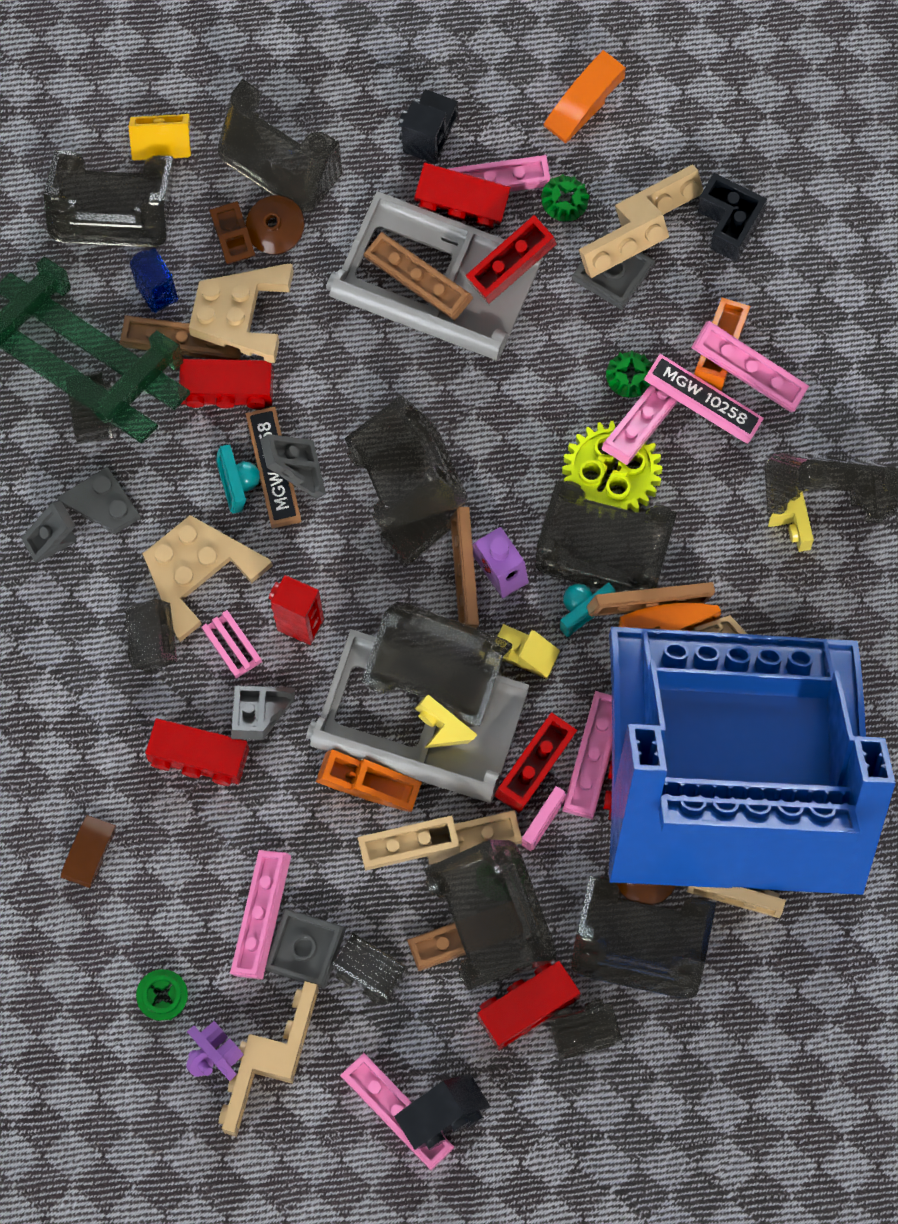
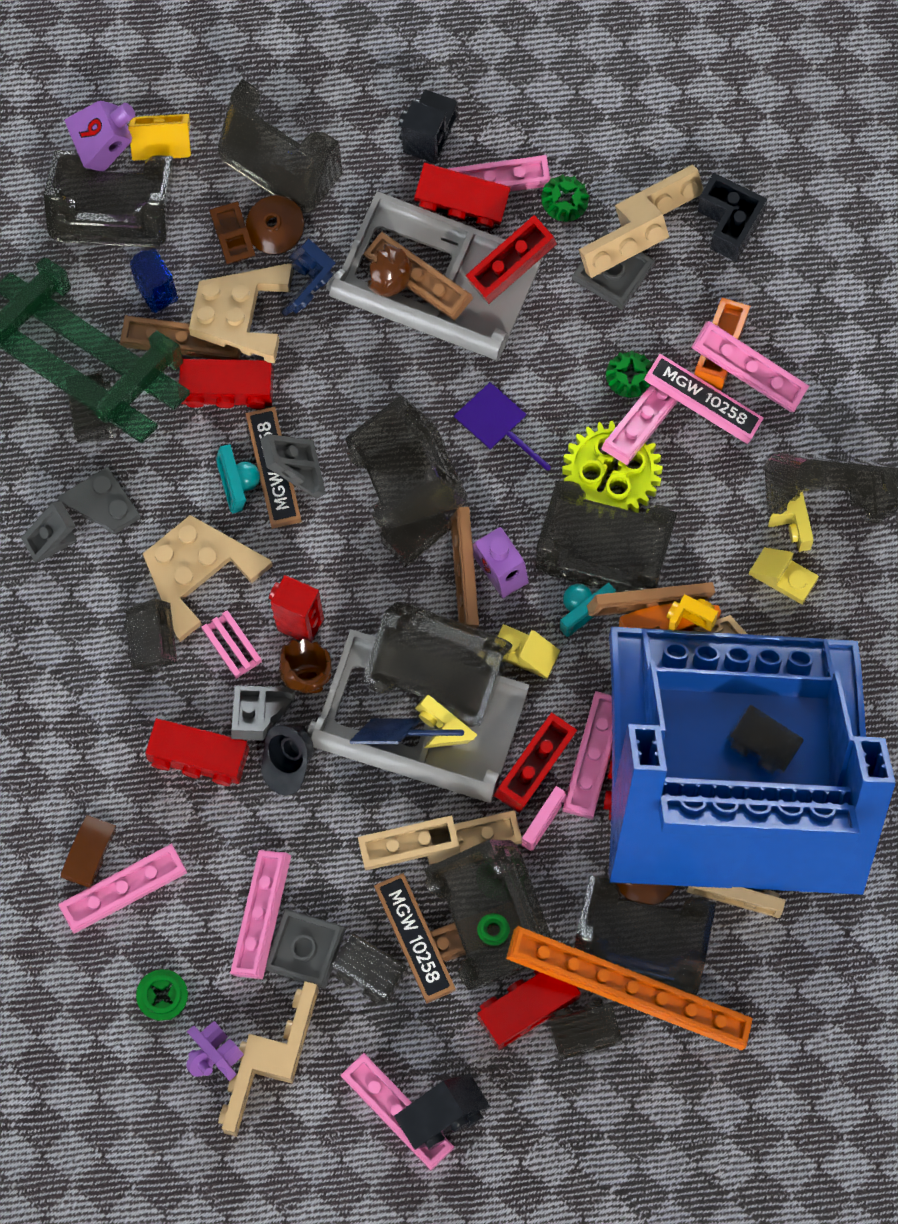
orange slope [315,749,422,812] -> none
orange slope [544,50,626,143] -> none
none -> bright pink tile [58,843,187,934]
none -> medium lavender torso [64,101,135,172]
none -> black piece [261,724,314,796]
none -> reddish brown hair [279,638,332,693]
none -> dark blue bracket [281,238,336,316]
none -> dark blue piece [350,718,464,744]
none -> reddish brown hair [368,244,412,297]
none -> tile [374,873,456,1004]
none -> dark purple piece [454,382,551,471]
none -> green plate [477,913,510,946]
none -> orange tile [506,926,753,1050]
none -> yellow bracket [666,594,718,632]
none -> clear smoke brick [726,705,804,775]
none -> light yellow slope [749,547,819,605]

